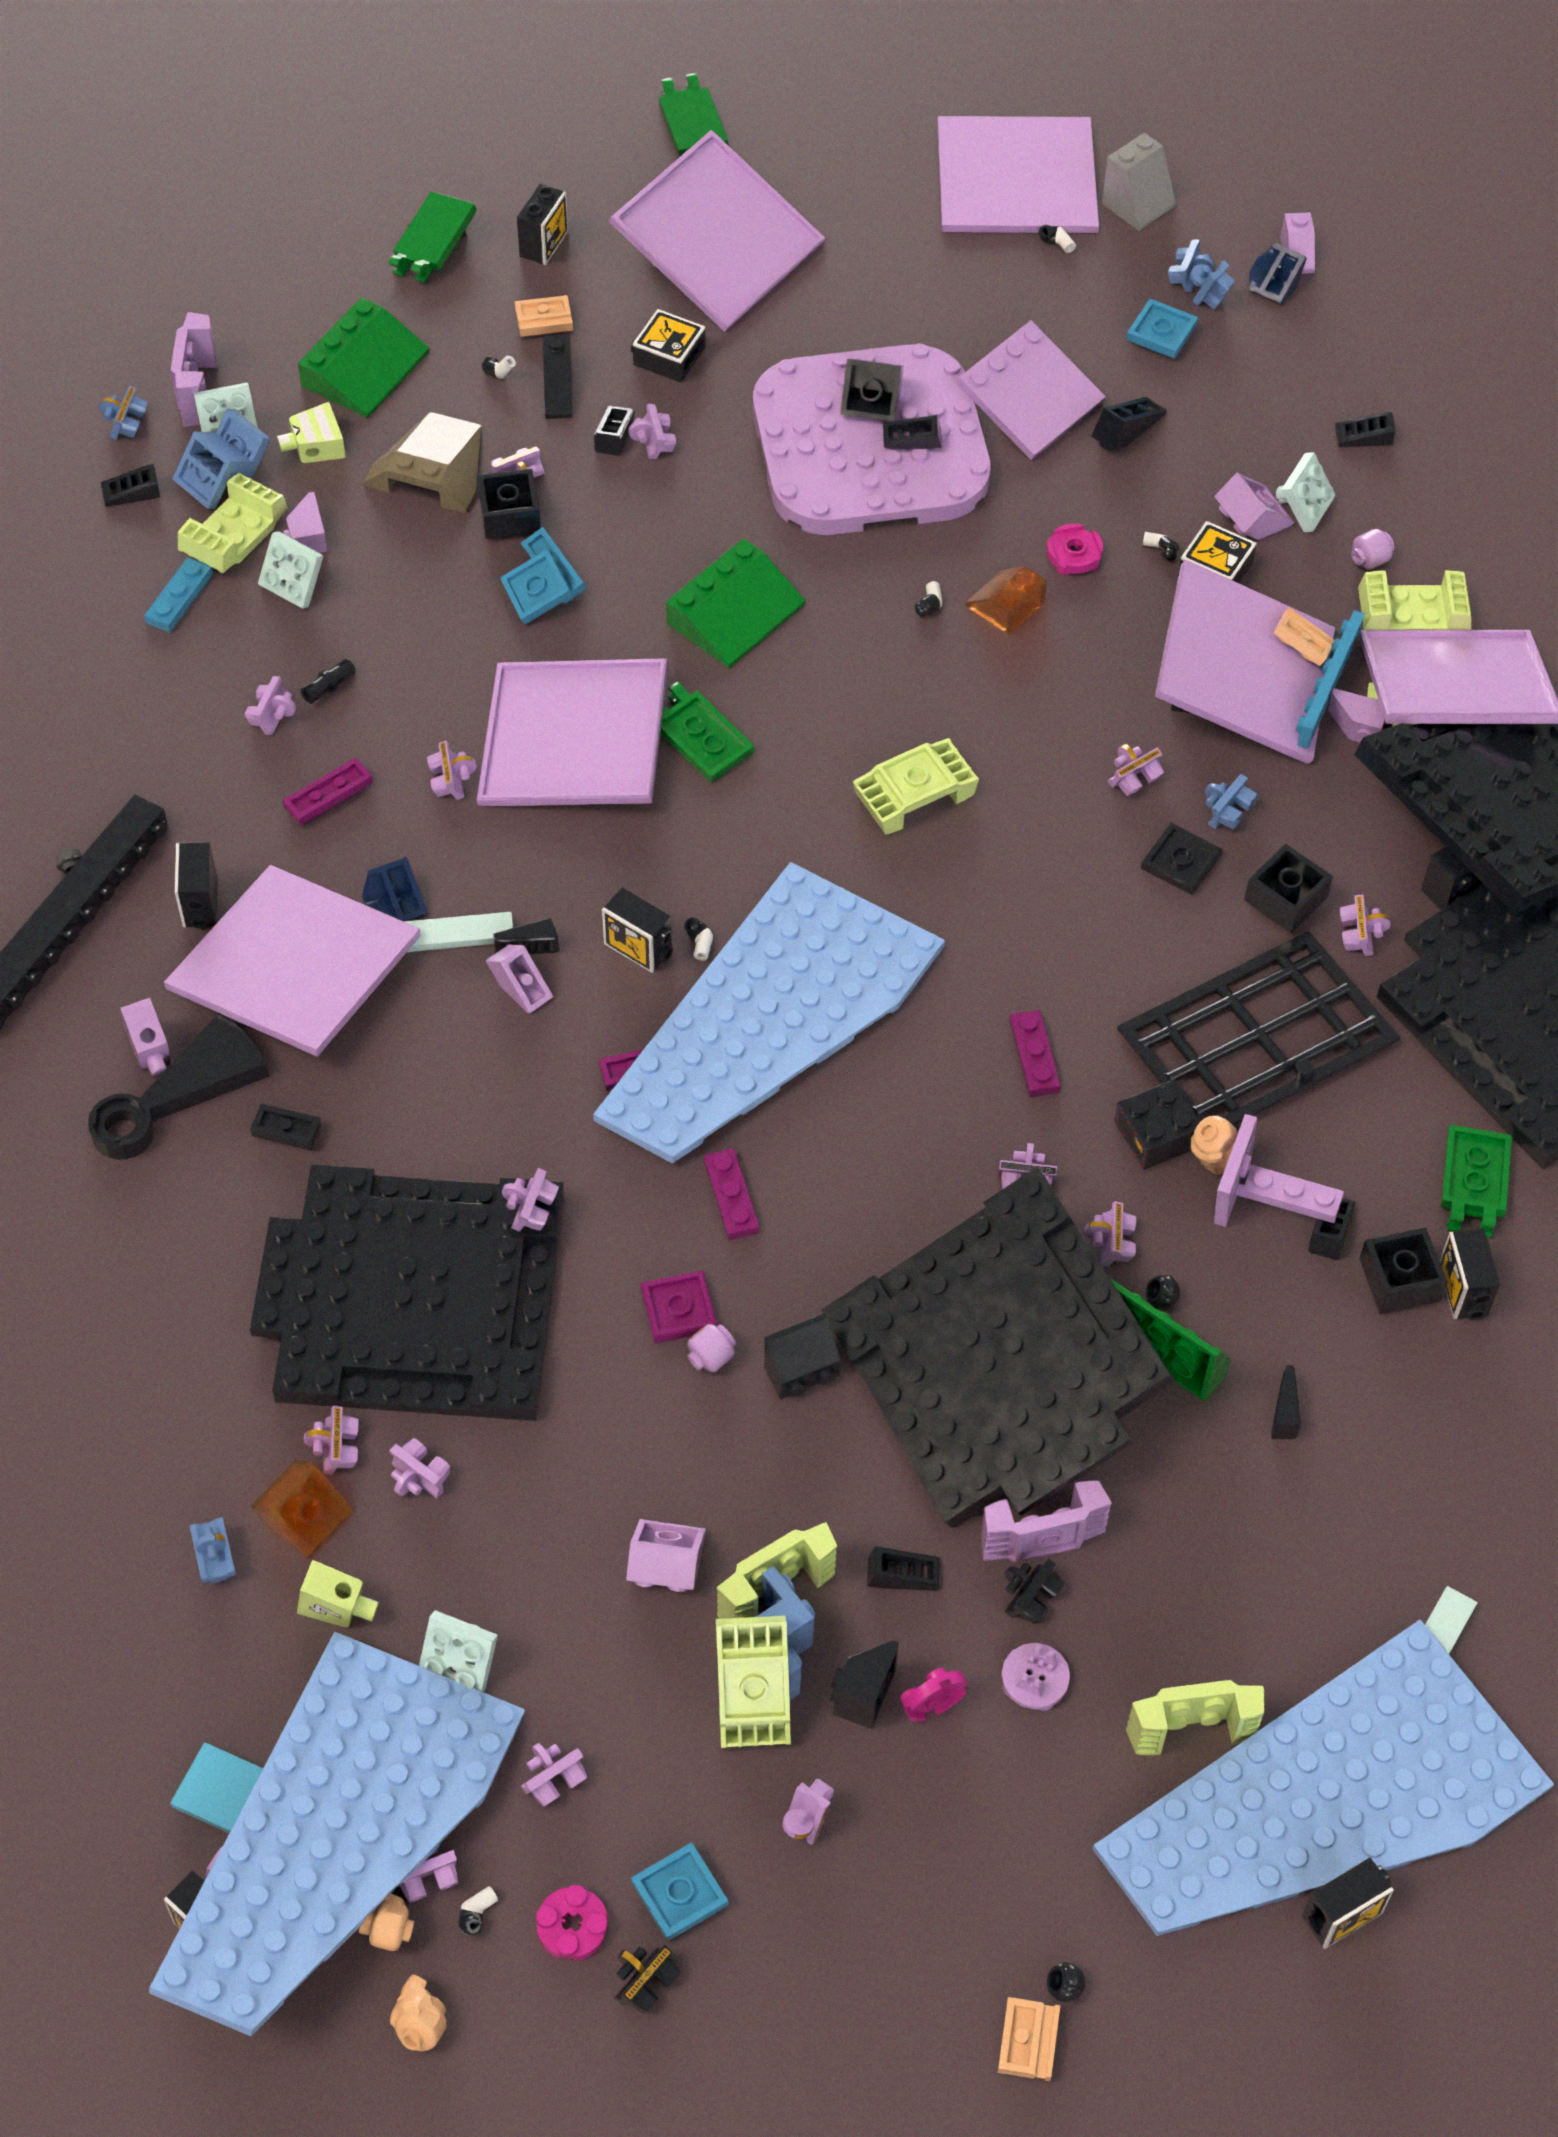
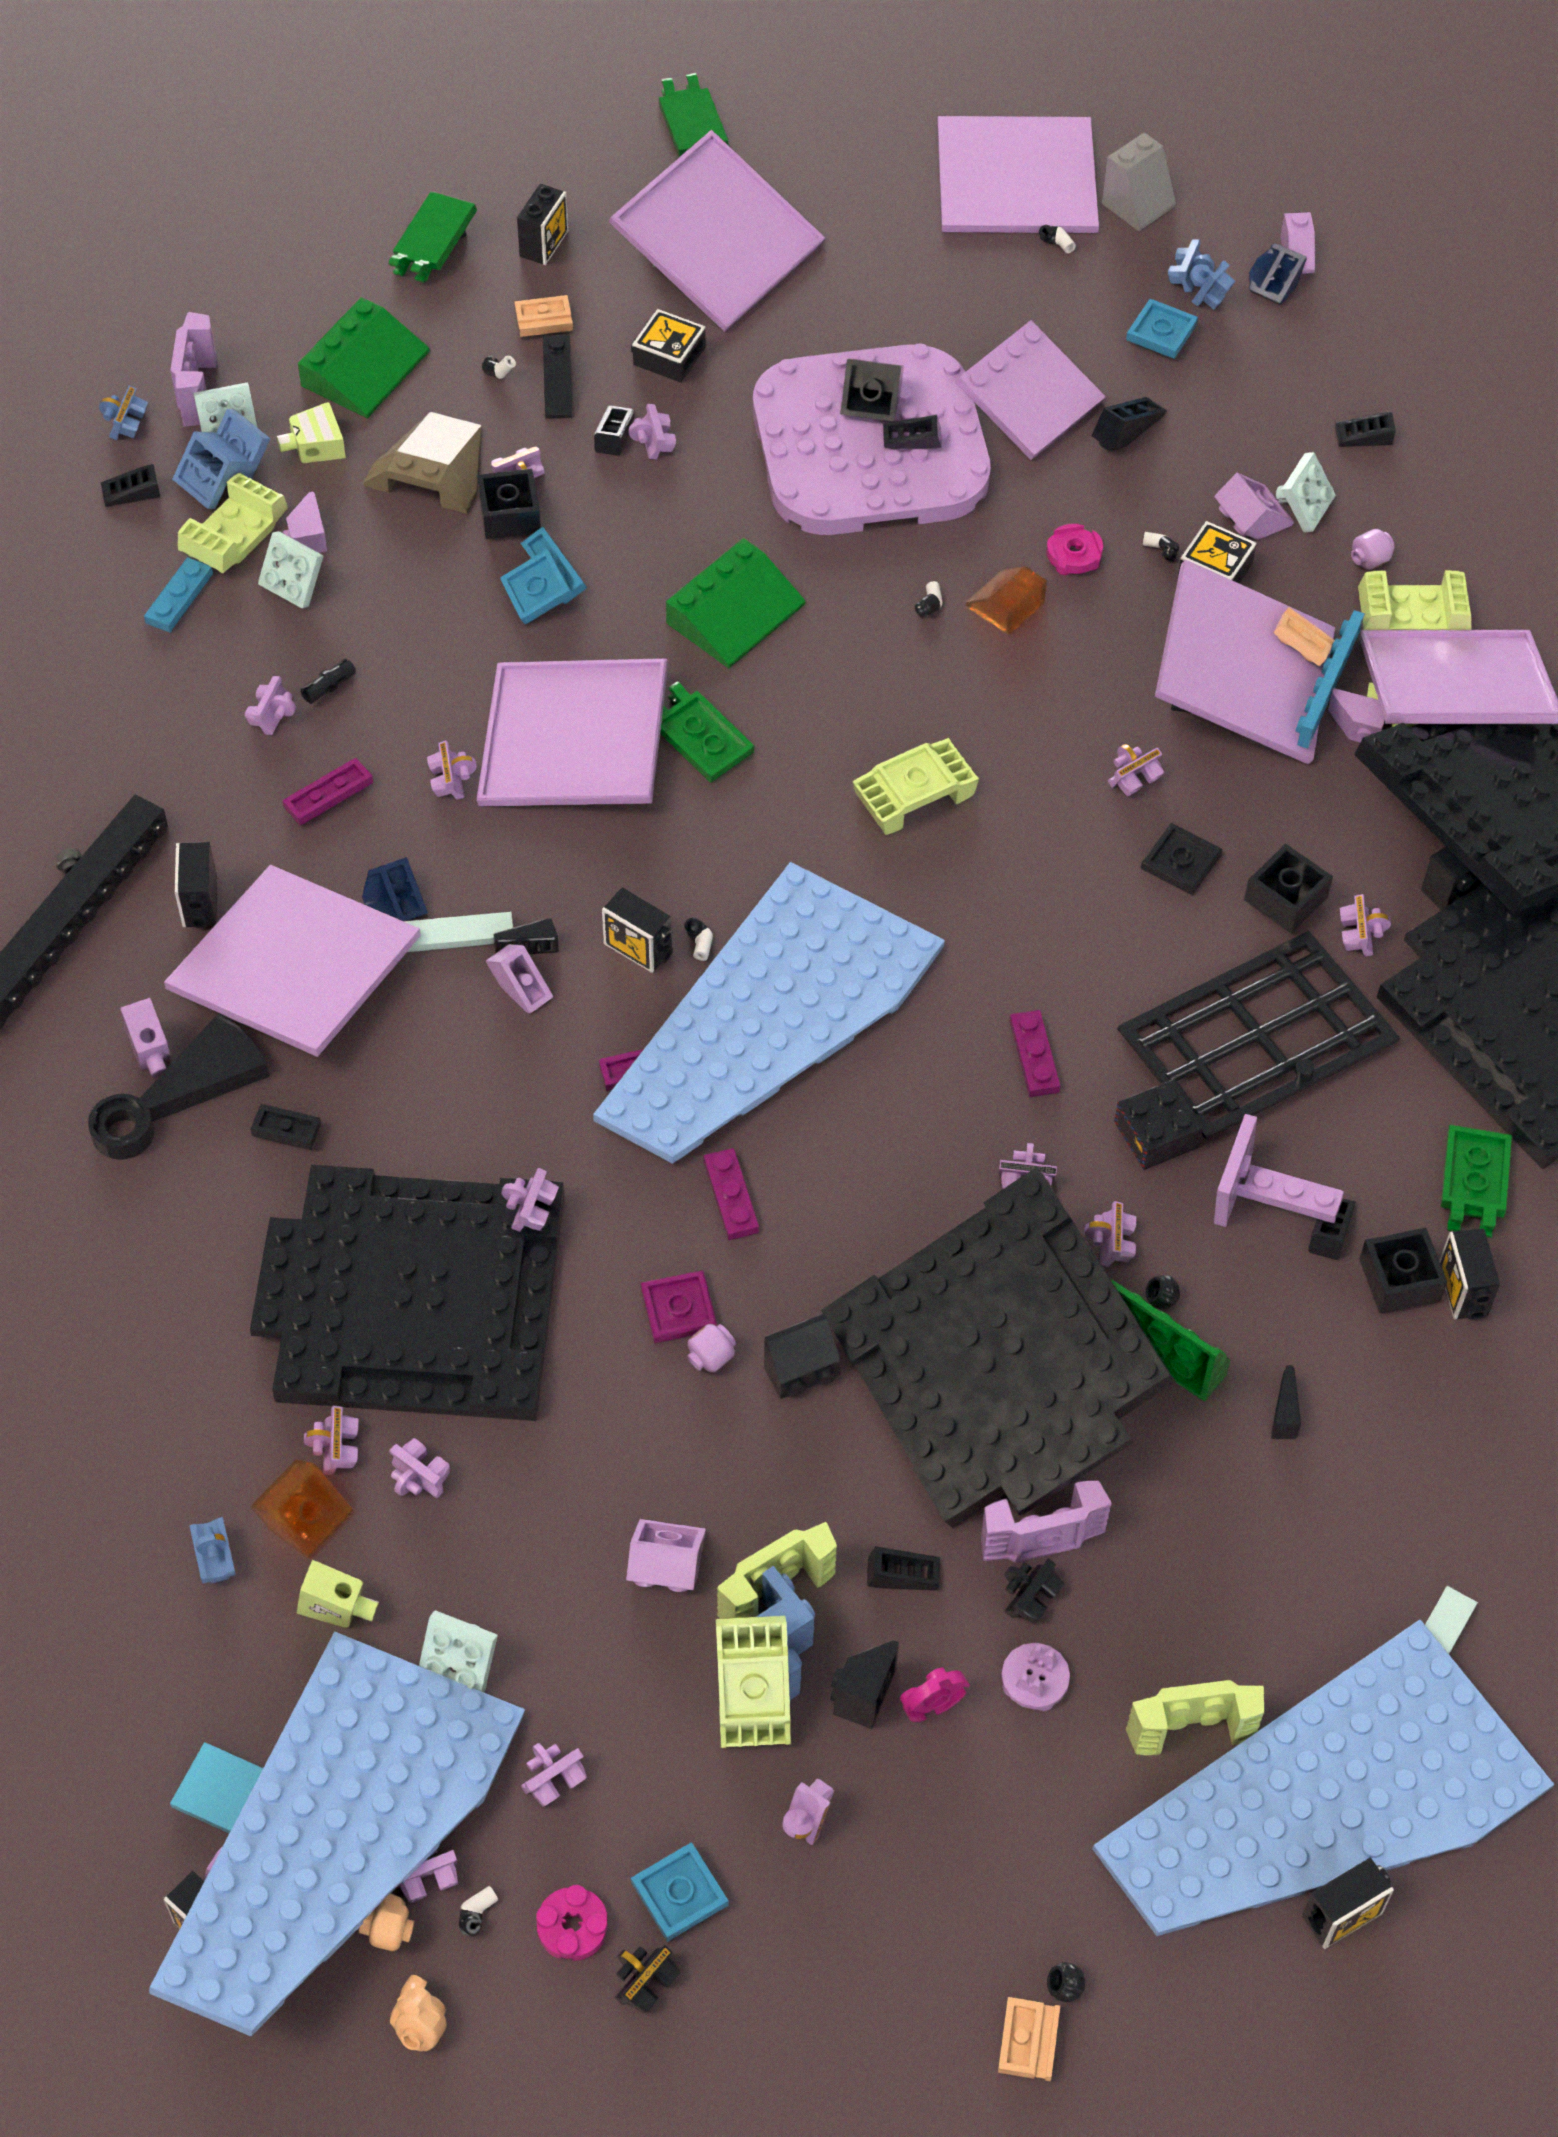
light nougat head [1191,1116,1238,1175] -> none
medium blue hips [1204,774,1258,830] -> none

